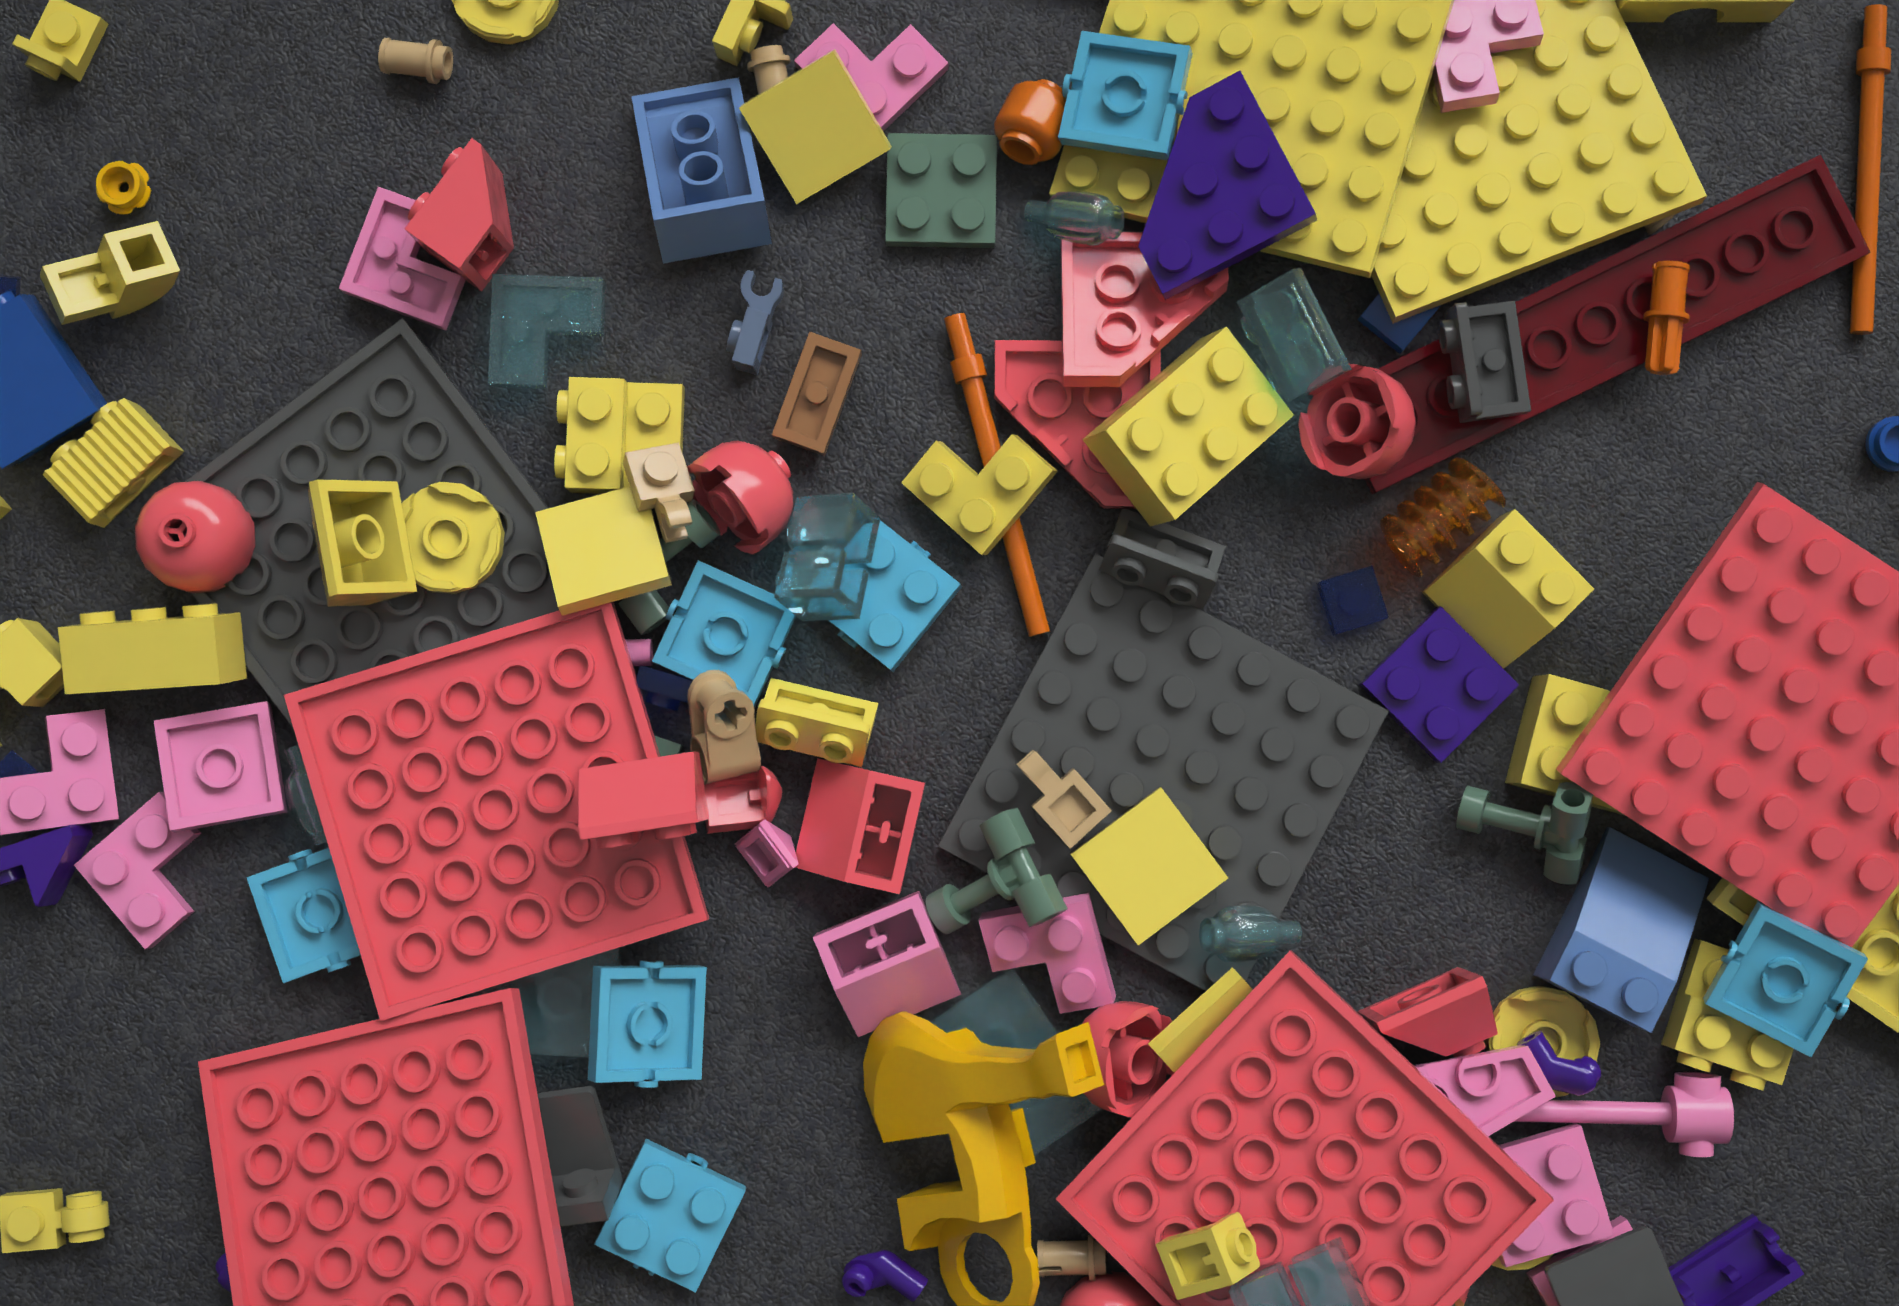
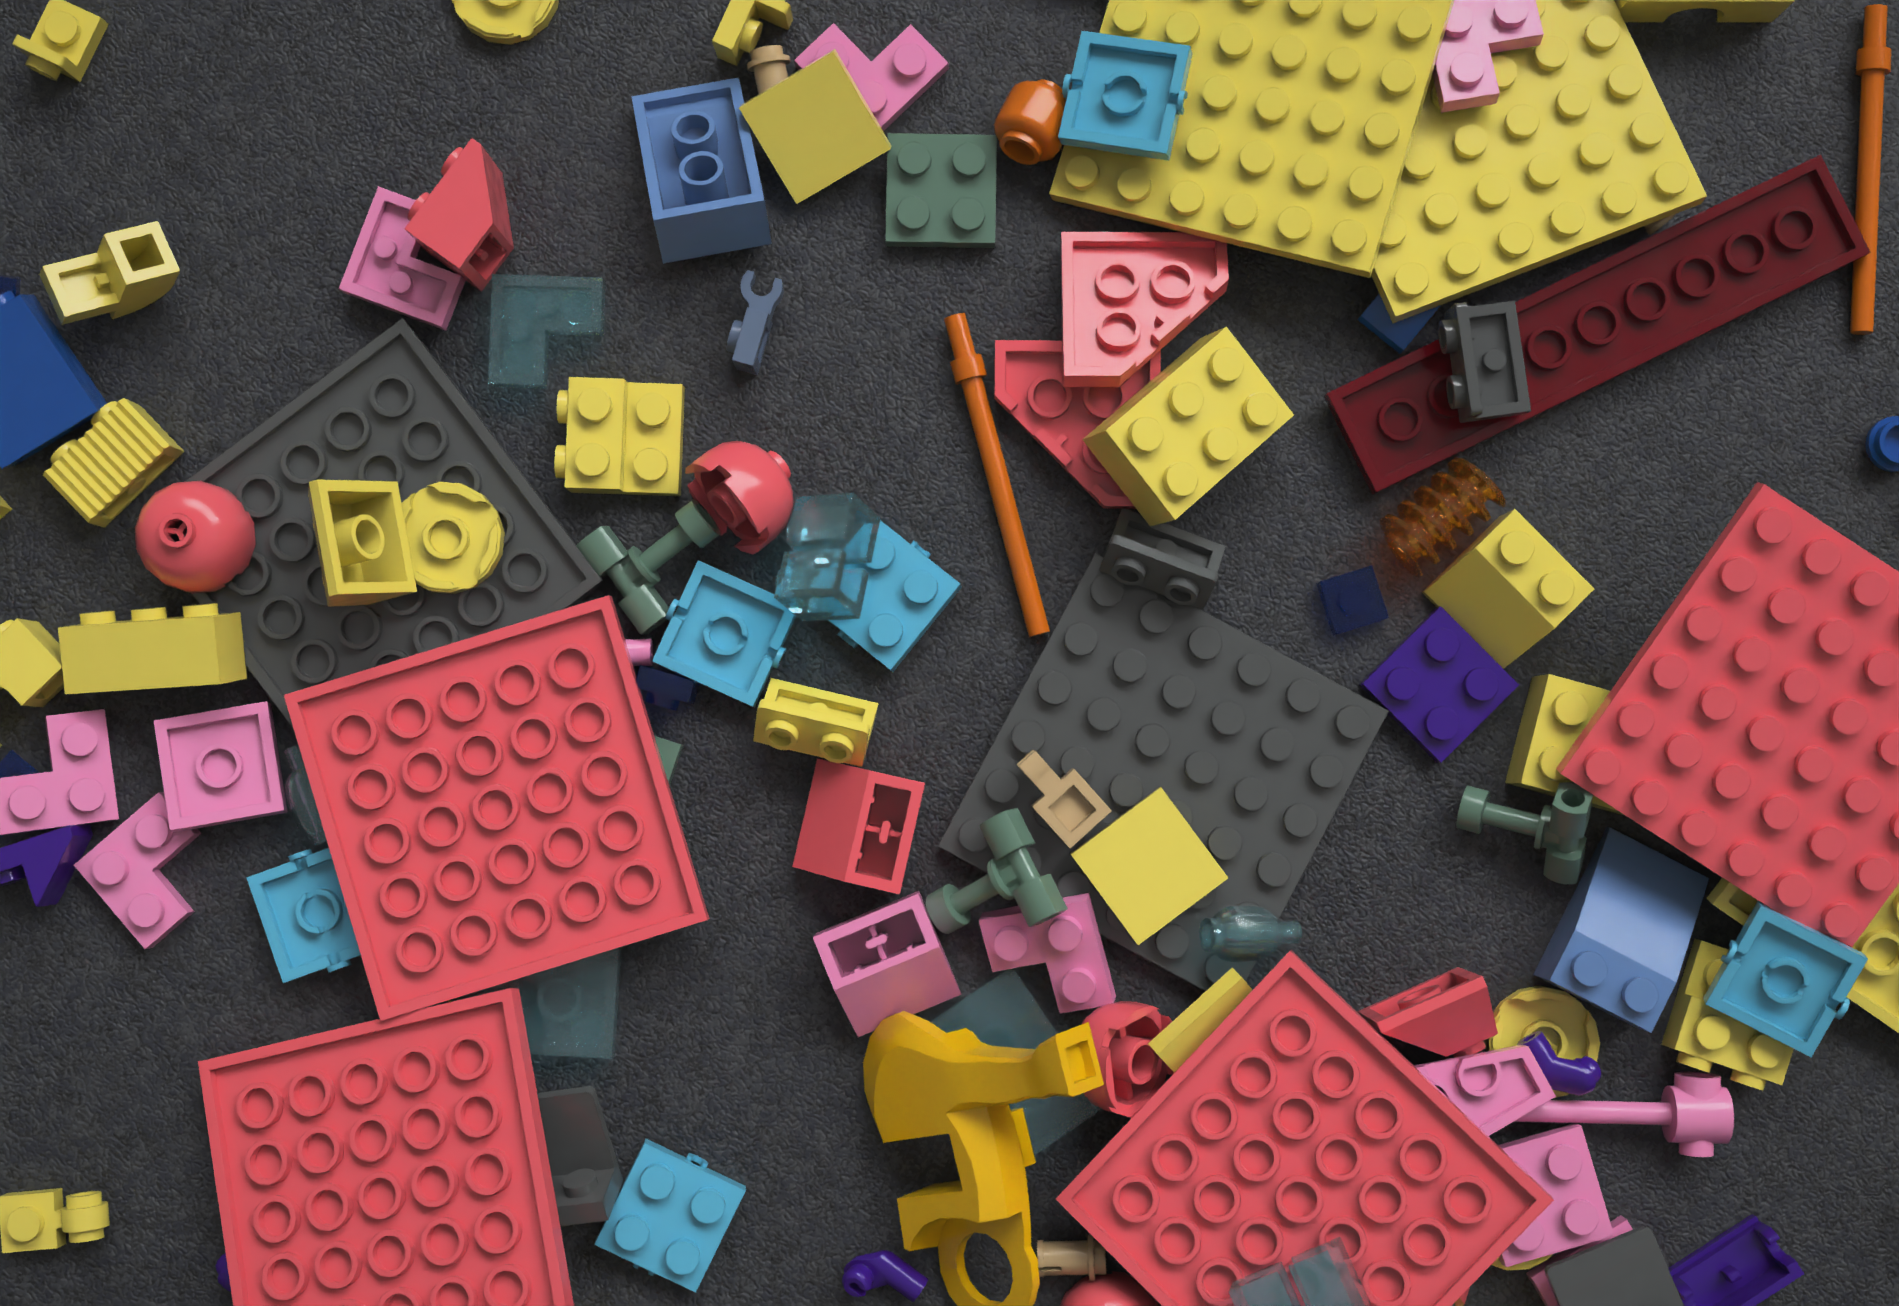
yellow plate [96,161,151,215] -> none
tan pin [378,38,453,84] -> none
light yellow tile [535,486,672,616] -> none
coral slope [578,752,709,849] -> none
medium azure plate [588,961,707,1088] -> none
tan plate [623,442,695,543] -> none
tan piece [687,670,761,785] -> none
coral plate [704,766,782,834] -> none
bright pink slope [735,819,799,888] -> none
medium nougat plate [772,331,862,456] -> none
light yellow plate [901,434,1058,555] -> none
clear light blue plant [1025,191,1124,246] -> none
dark purple plate [1138,71,1317,300] -> none
light yellow bracket [1155,1212,1260,1300] -> none
clear light blue bracket [1237,268,1352,403] -> none
coral cylinder [1298,363,1416,479] -> none
orange axle [1643,261,1690,375] -> none

